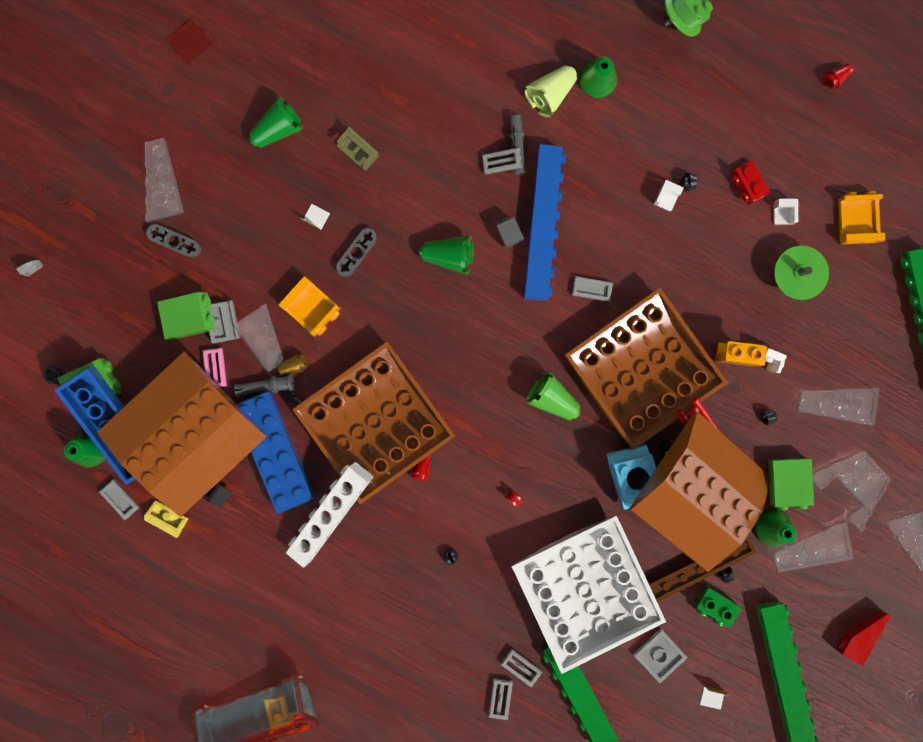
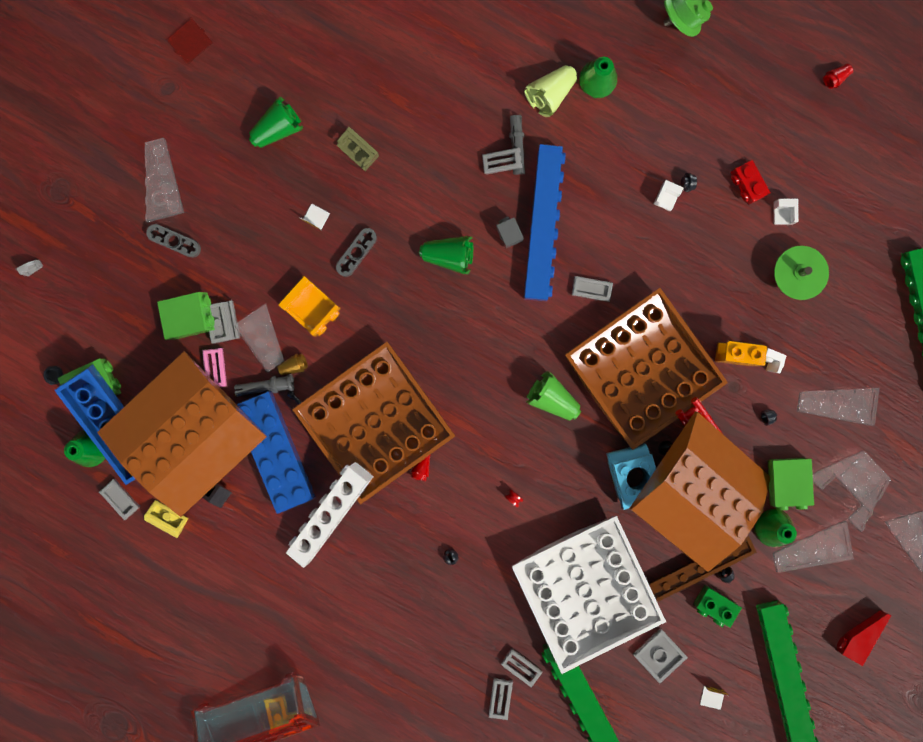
light orange panel [838,191,885,244] -> none

